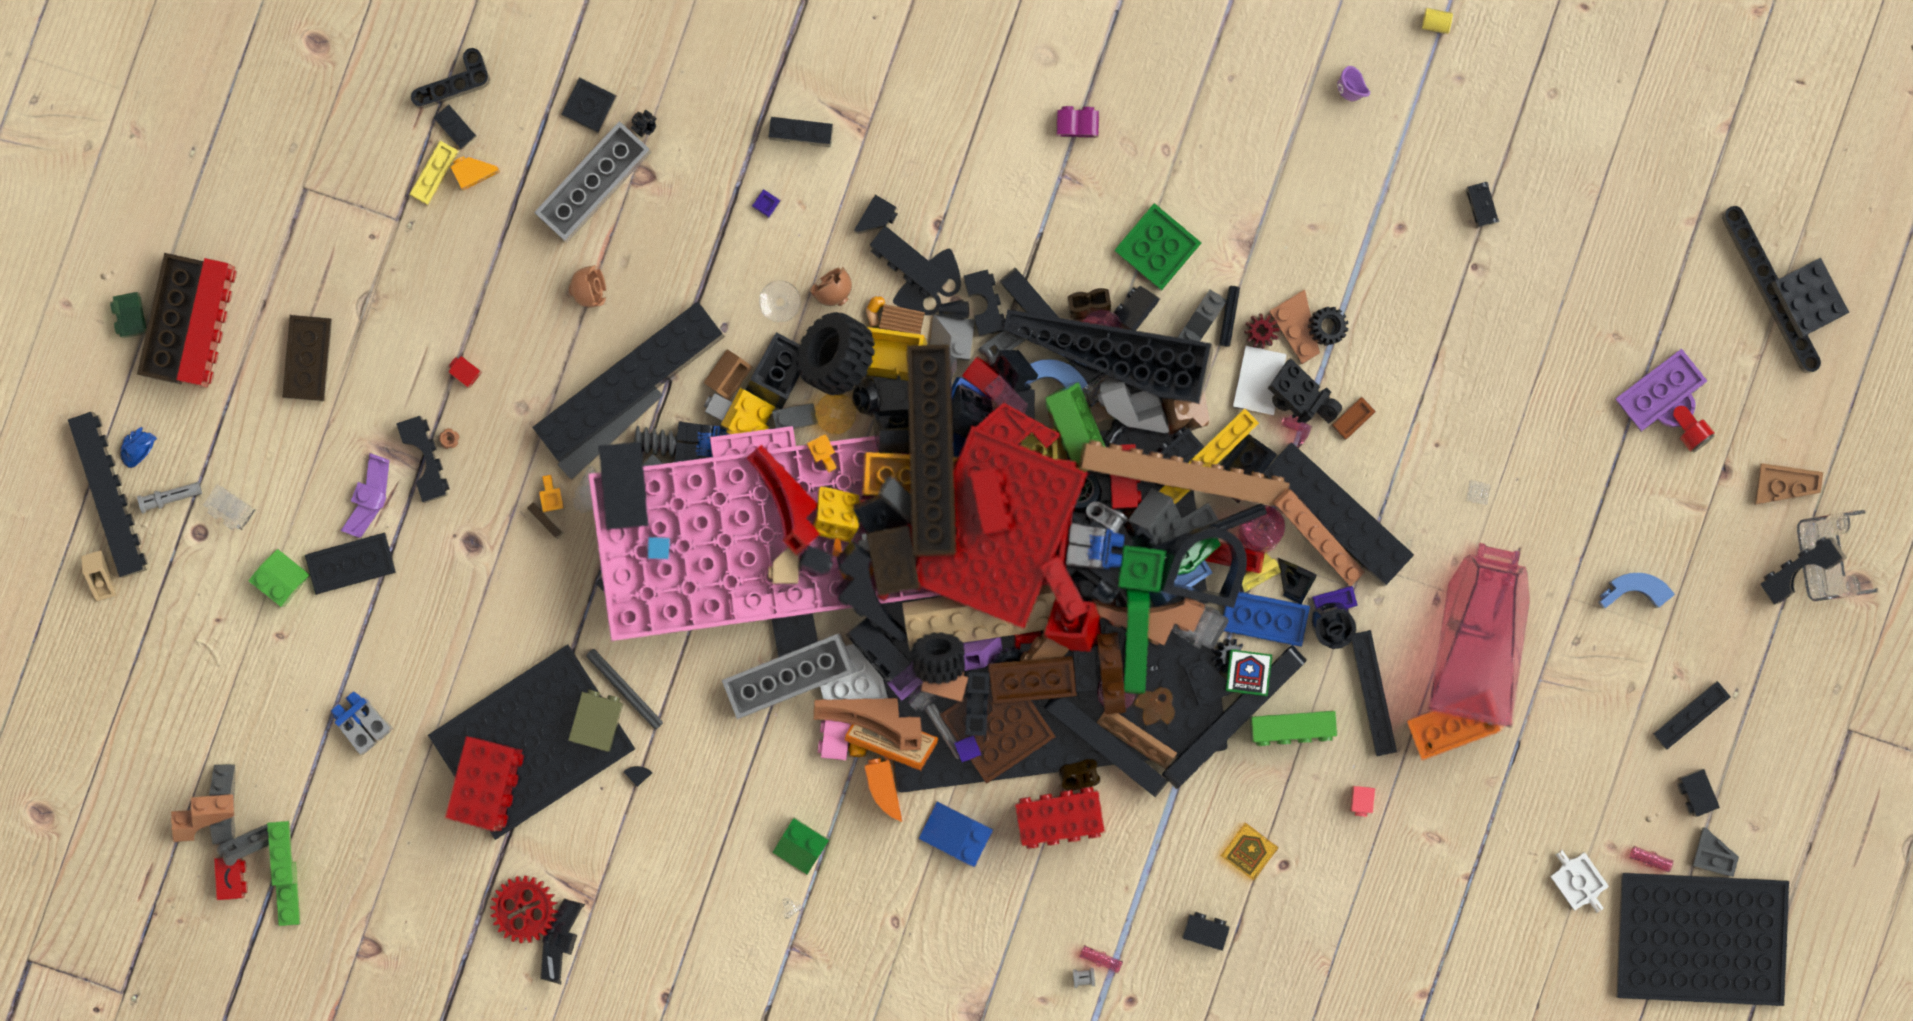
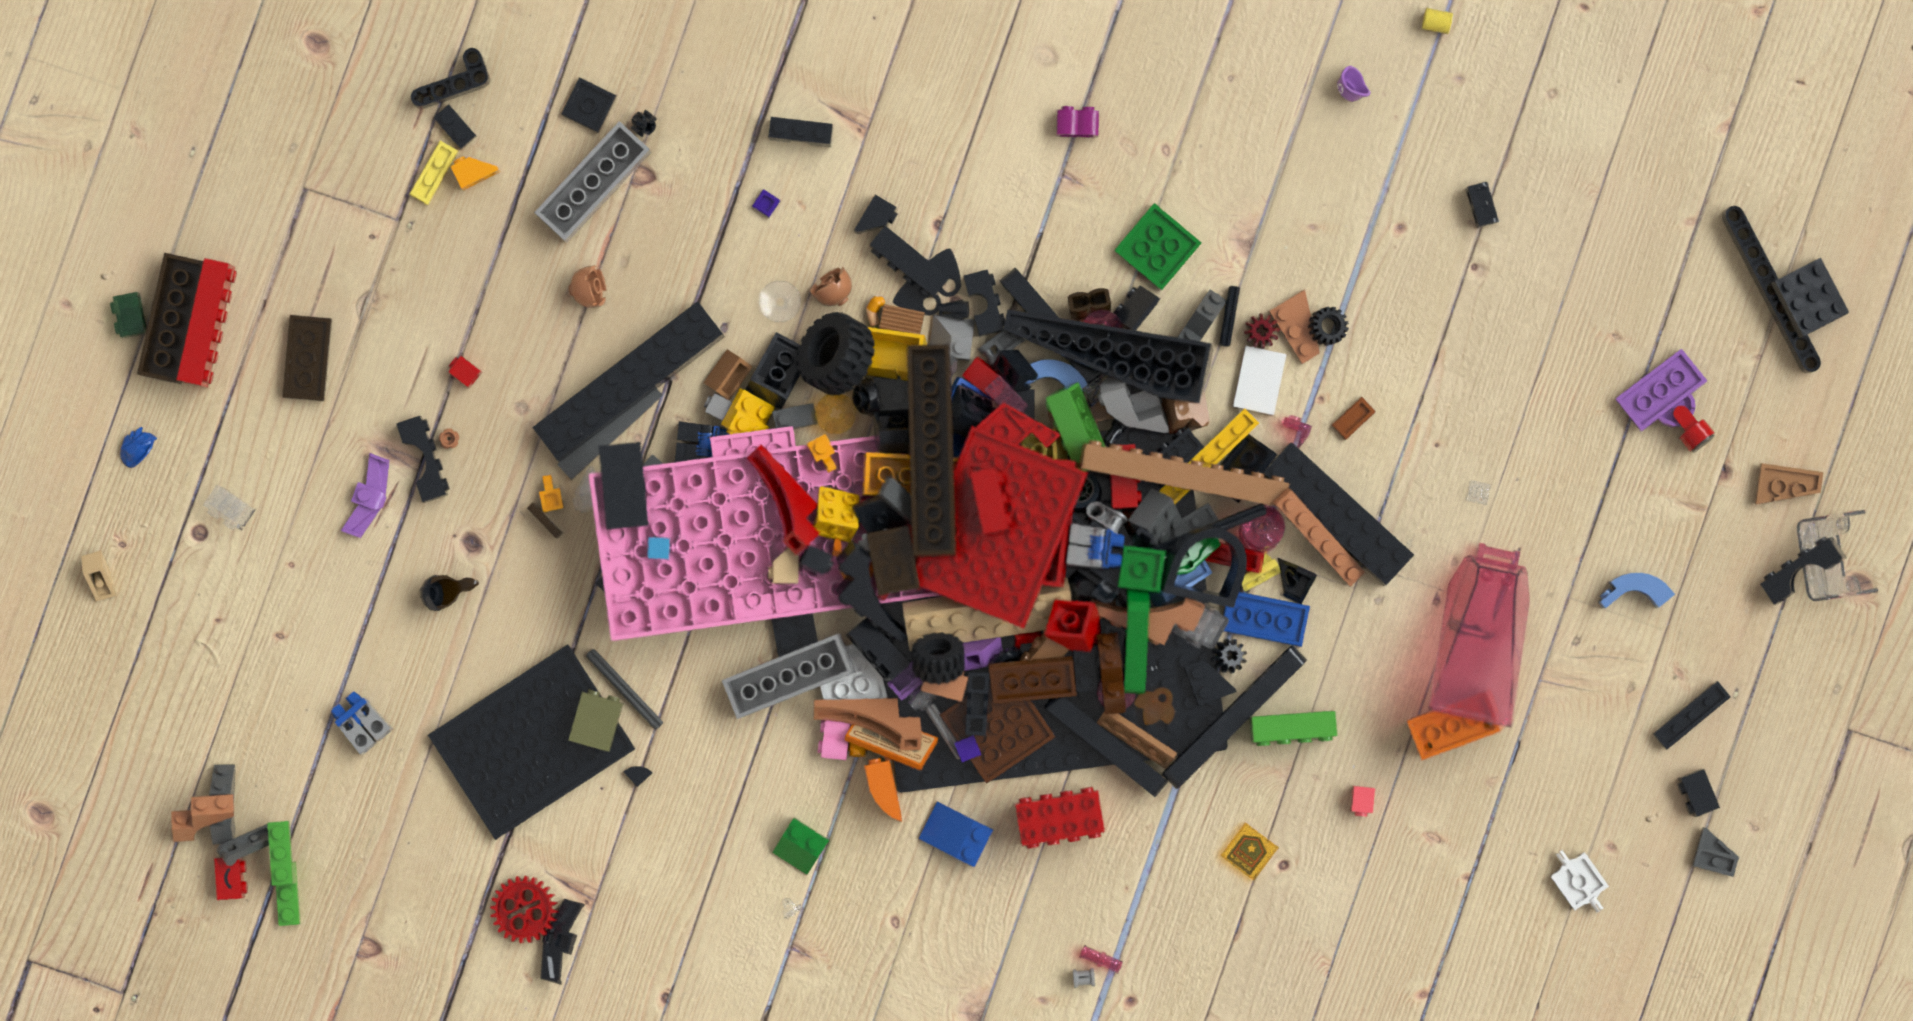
black brick [68,412,148,578] -> none
light grey pin [137,481,202,514] -> none
bright green slope [248,549,310,607] -> none
black tile [305,532,396,595] -> none
red brick [445,737,524,831] -> none
dark grey piece [634,426,678,457] -> none
red plate [1039,555,1088,621] -> none
dark brown piece [1059,759,1101,791] -> none
black brick [1182,911,1230,951] -> none
tile [1225,649,1272,696] -> none
black plate [1268,359,1342,424] -> none
black brick [1311,602,1356,649] -> none
dark purple tile [1312,586,1358,610] -> none
black plate [1351,630,1397,757] -> none
black plate [1616,873,1789,1006] -> none
clear pink pin [1630,846,1674,873] -> none
none -> piece [420,575,479,611]

